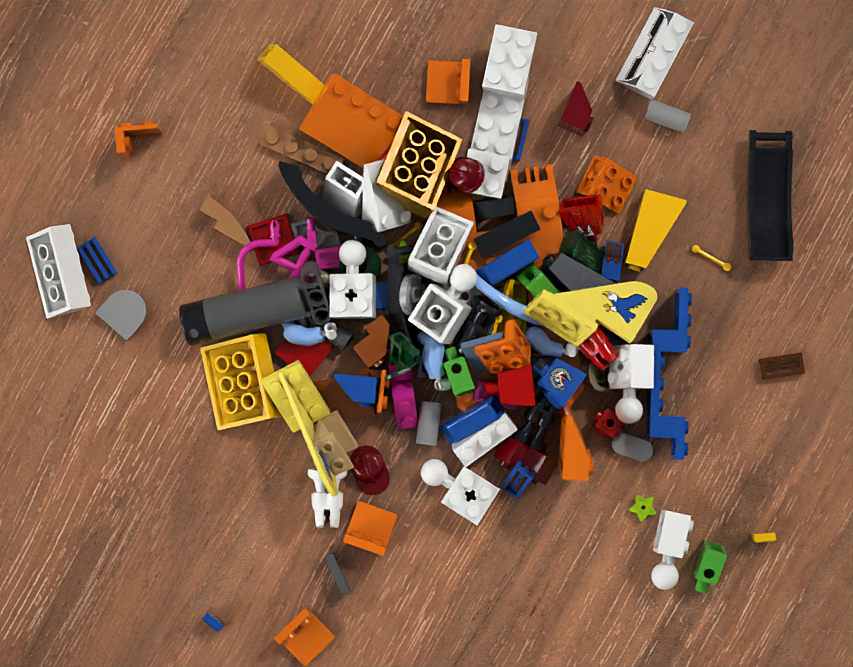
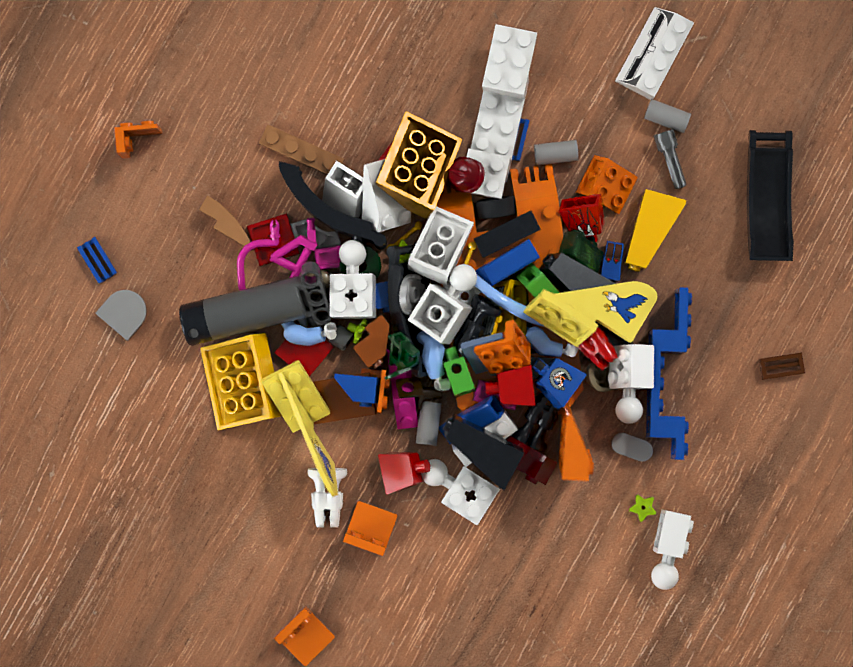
white slope [26,224,91,319] -> none
blue tile [202,611,225,632] -> none
yellow slope [257,44,324,105] -> none
orange slope [299,74,403,169] -> none
tan panel [314,410,358,476] -> none
dark grey tile [325,552,351,595] -> none
dark red piece [350,445,390,495] -> none
orange bracket [426,59,470,105] -> none
blue tile [500,461,536,499] -> none
dark red slope [558,81,594,136] -> none
red brick [593,408,625,439] -> none
yellow hinge [692,245,731,271] -> none
bright green torso [694,540,727,593] -> none
yellow tile [751,532,776,543] -> none
none -> lime plant [347,319,369,344]
none -> red torso [378,452,430,495]
none -> dark brown bracket [396,377,442,410]
none -> black slope [443,414,524,490]
none -> light grey pin [534,140,579,166]
none -> dark grey piece [653,129,686,189]

